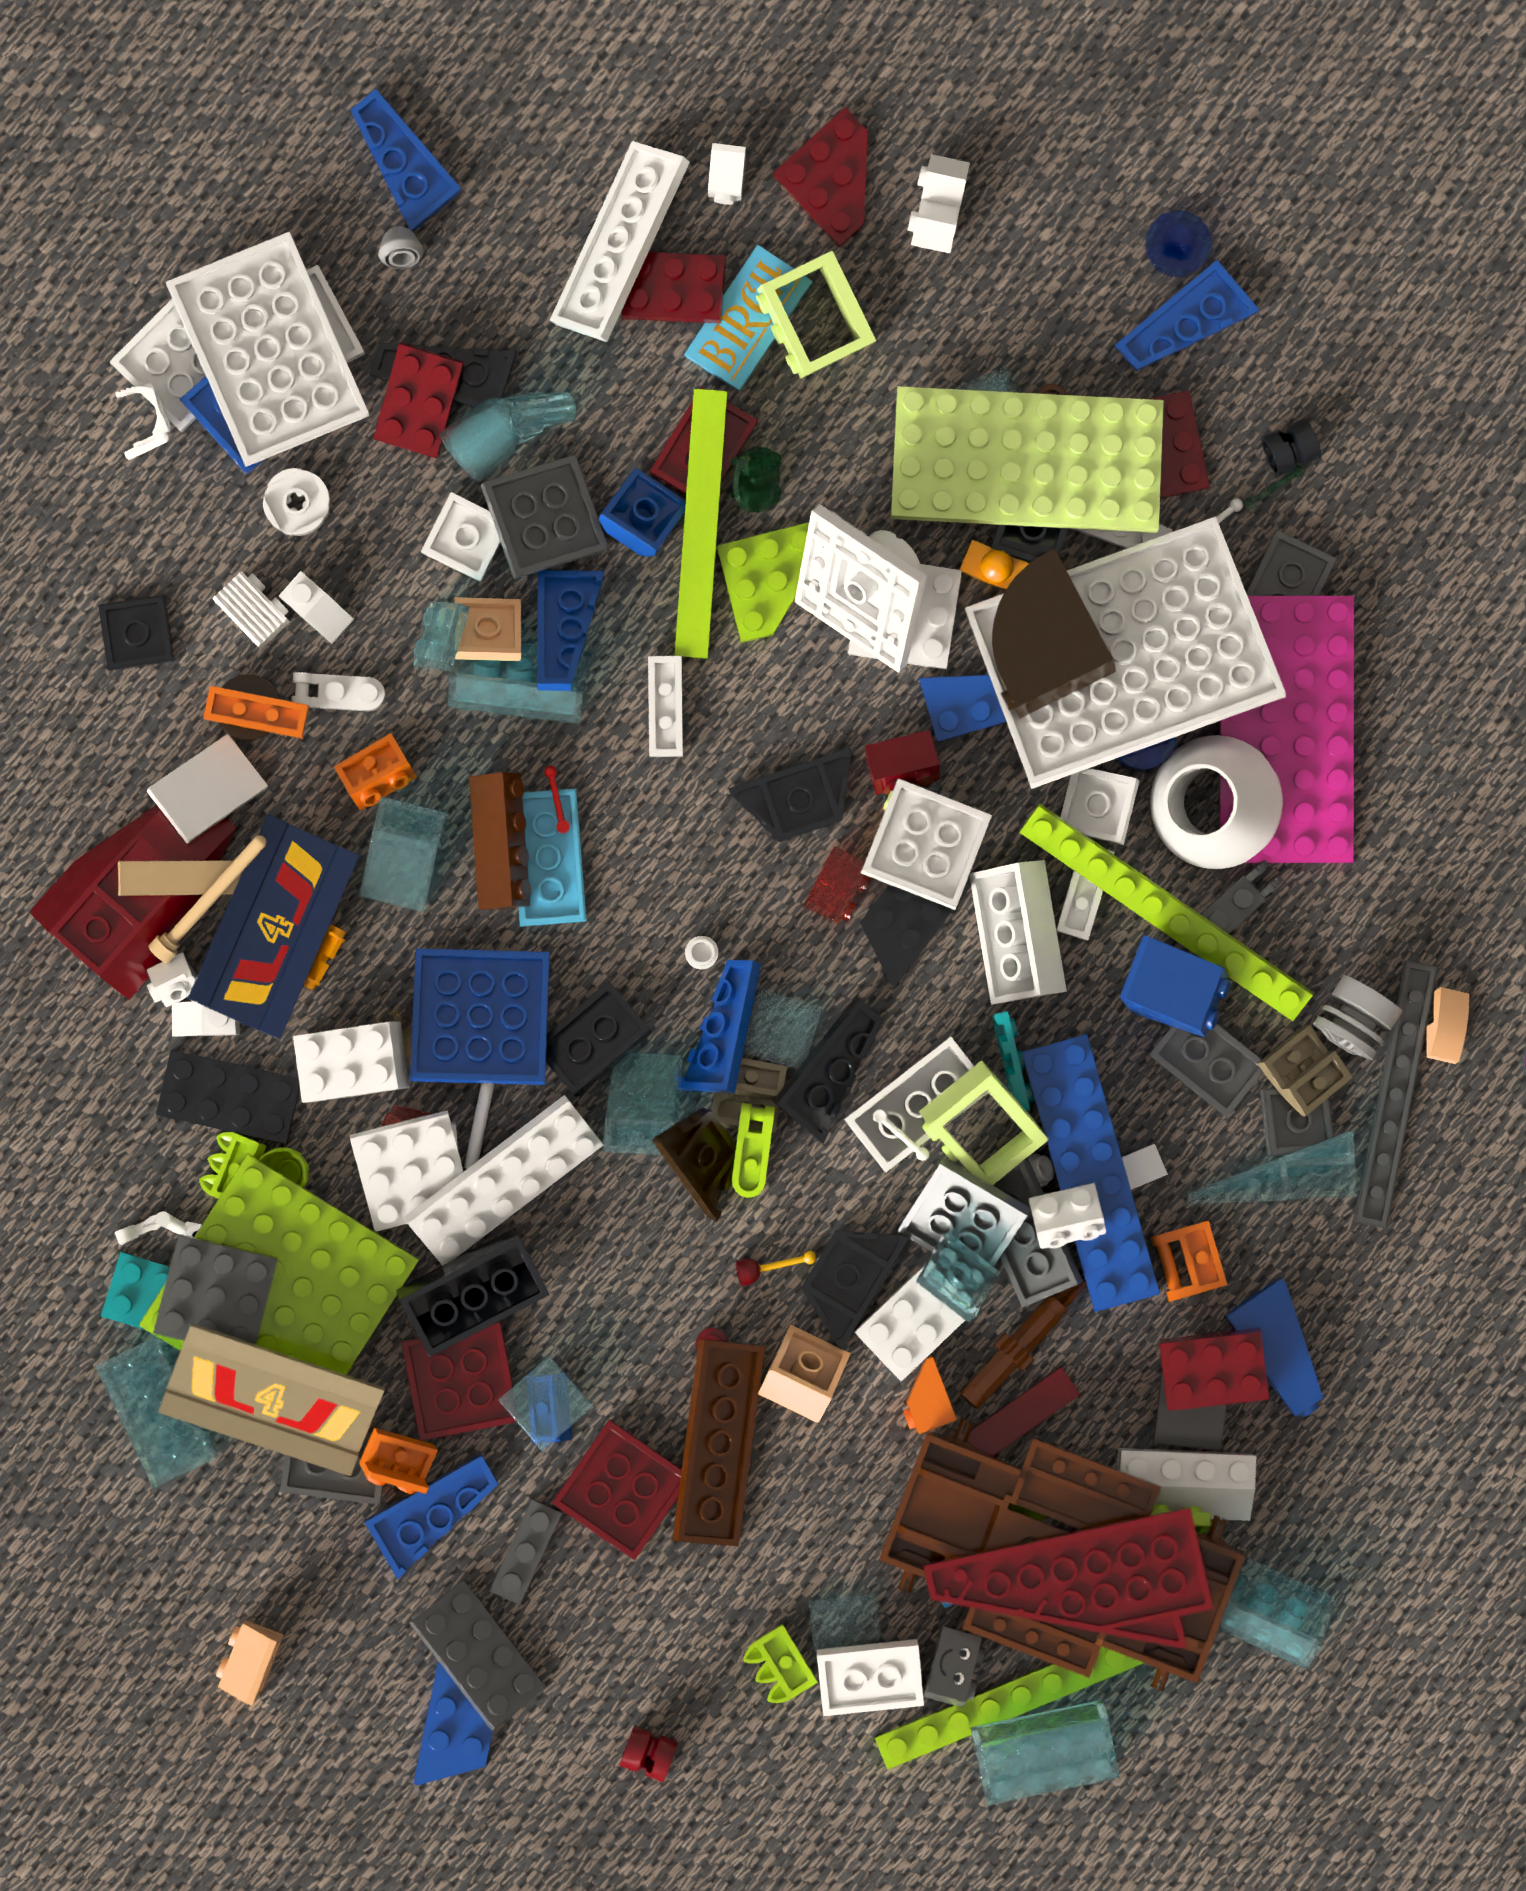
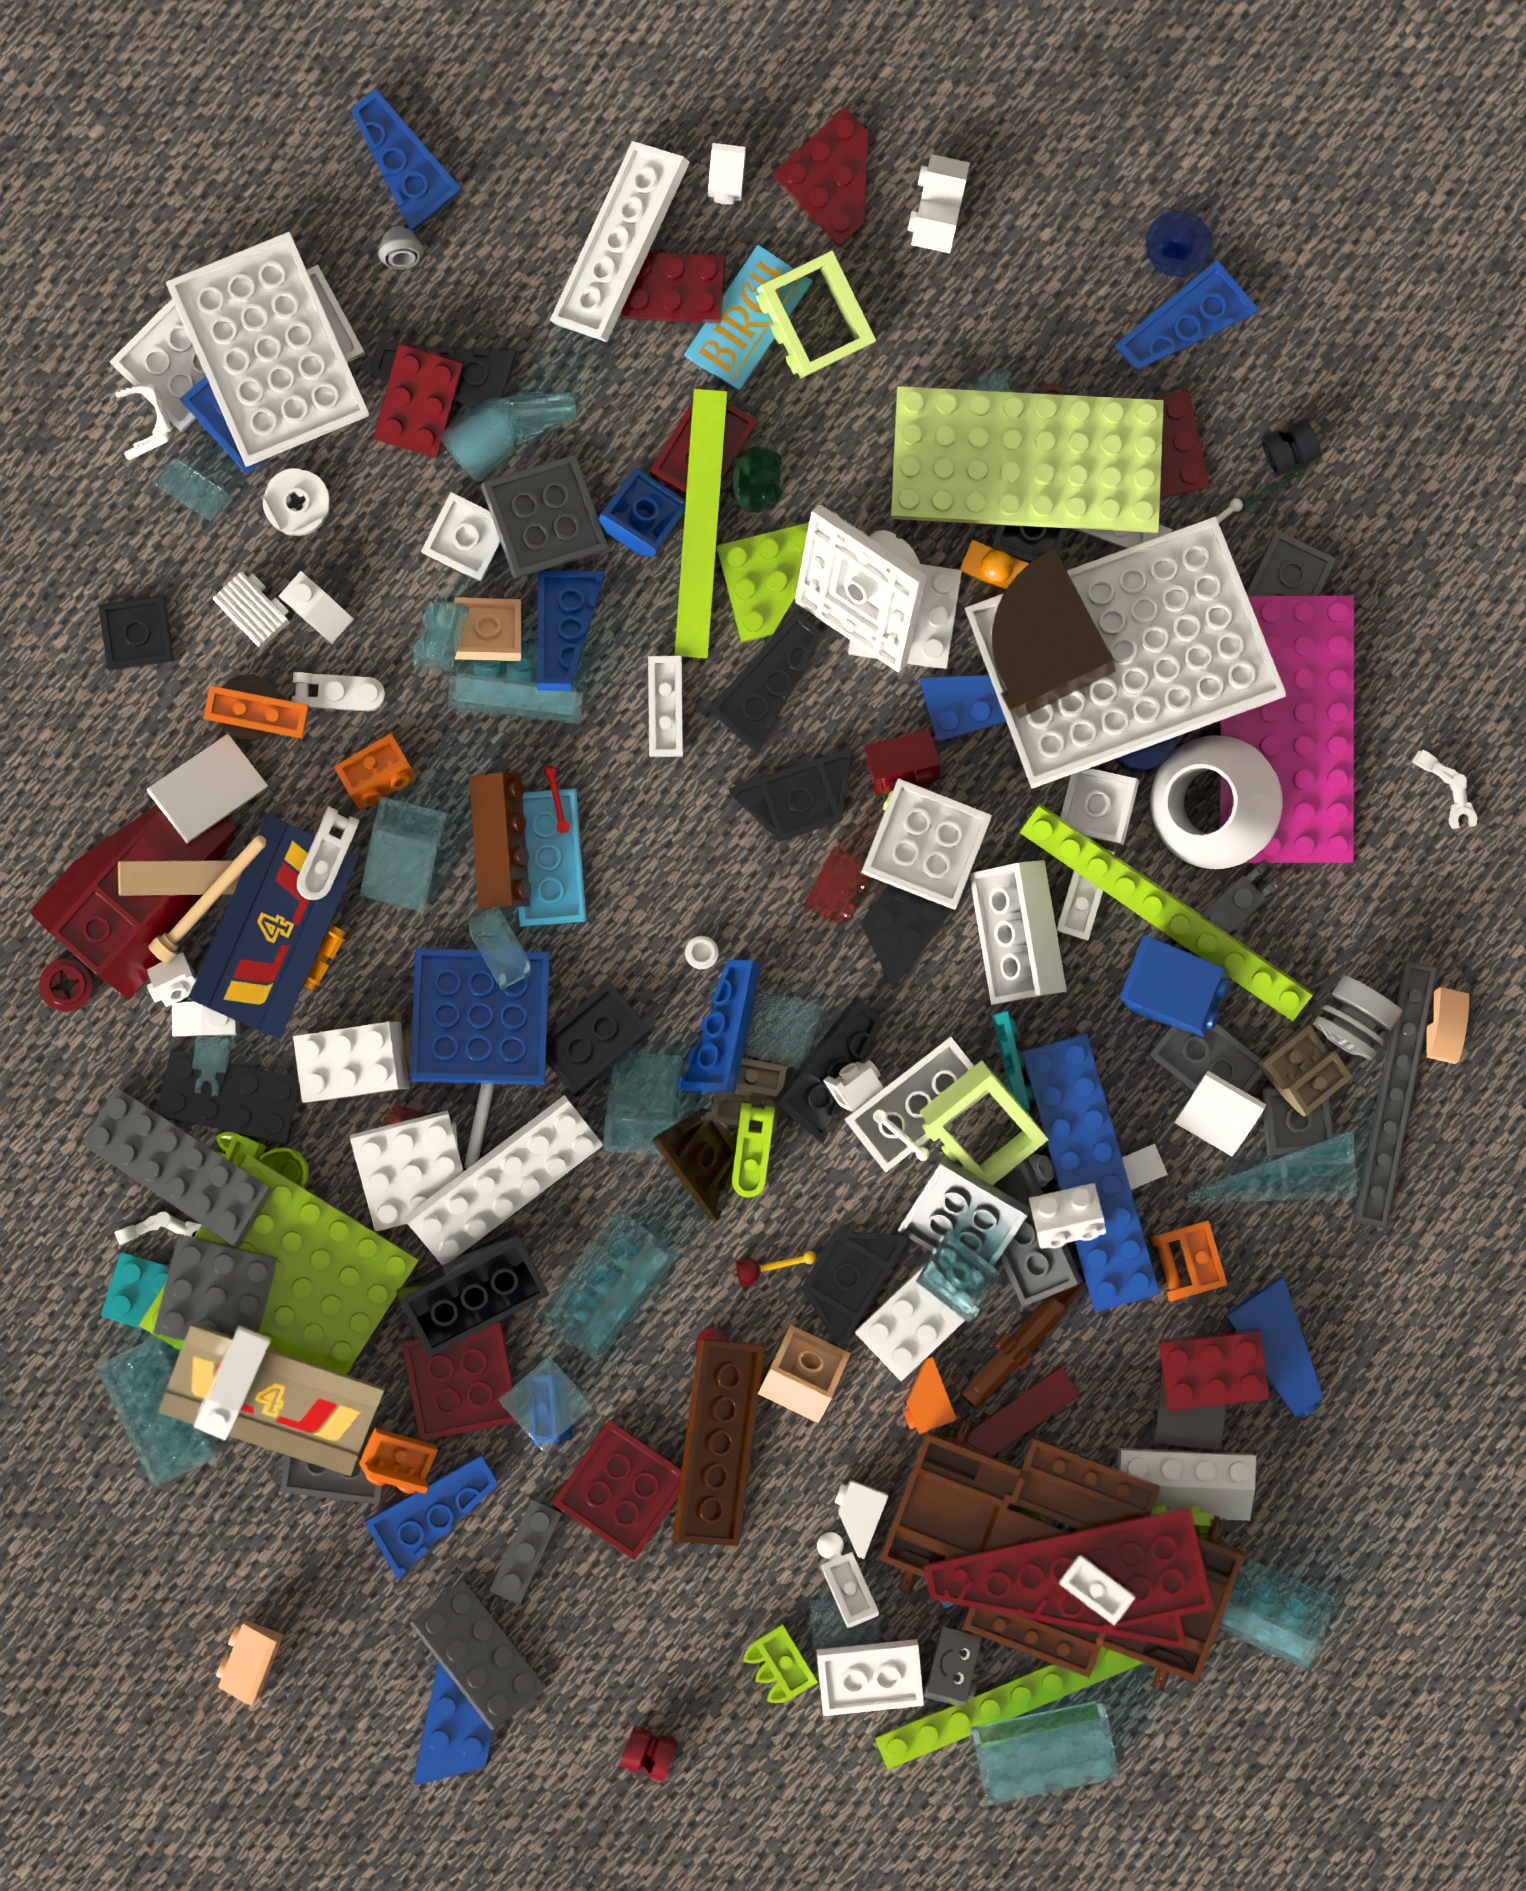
none -> dark red gear [39,958,93,1012]
none -> dark grey plate [81,1087,274,1247]
none -> clear light blue plate [155,457,230,523]
none -> clear light blue plate [192,1035,231,1096]
none -> white slope [194,1326,270,1440]
none -> white plate [296,807,359,900]
none -> clear light blue brick [468,906,531,990]
none -> clear light blue slope [538,1208,679,1361]
none -> black wing [708,611,822,754]
none -> white plate [817,1532,879,1628]
none -> white brick [823,1060,884,1112]
none -> white slope [834,1479,888,1559]
none -> white plate [1059,1555,1135,1625]
none -> white slope [1174,1071,1266,1156]
none -> white piece [1412,750,1478,829]

